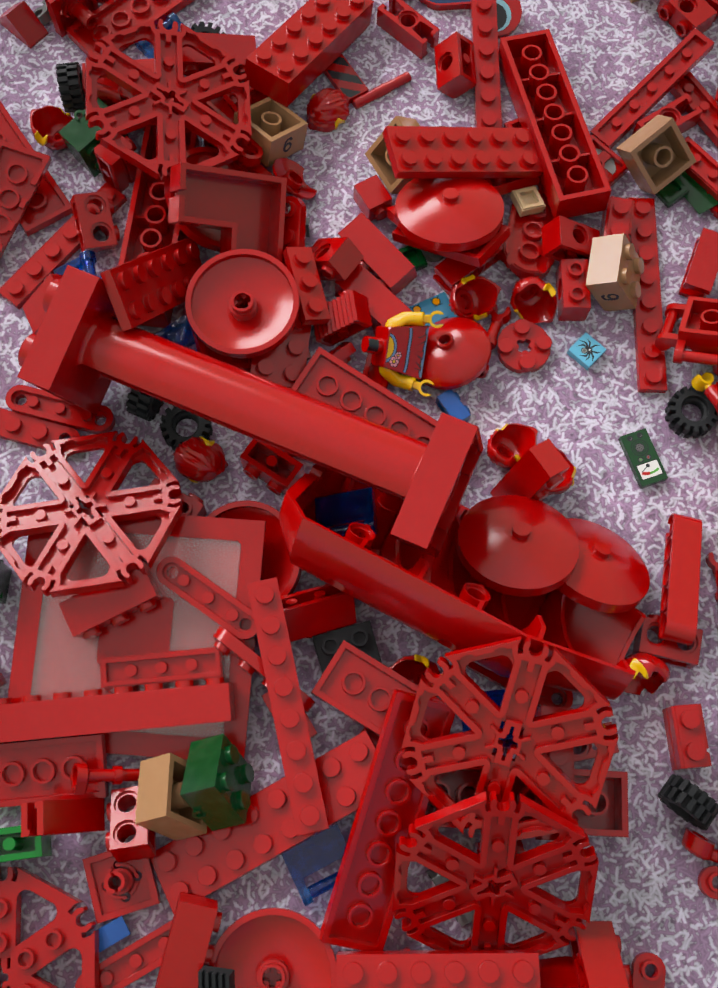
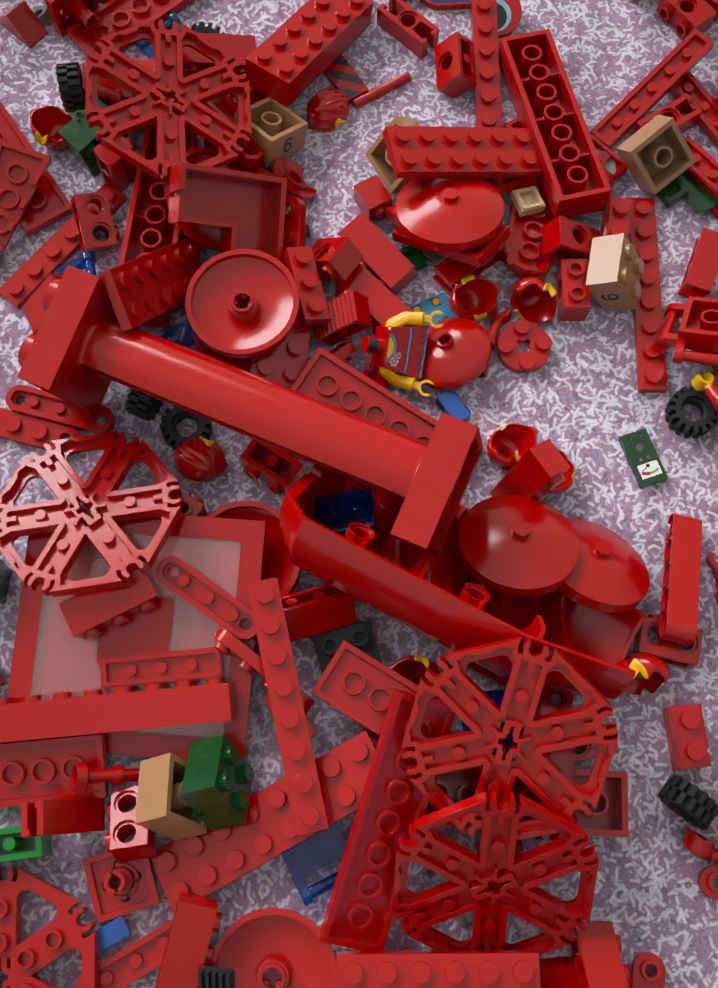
medium azure tile [567,332,606,370] -> none

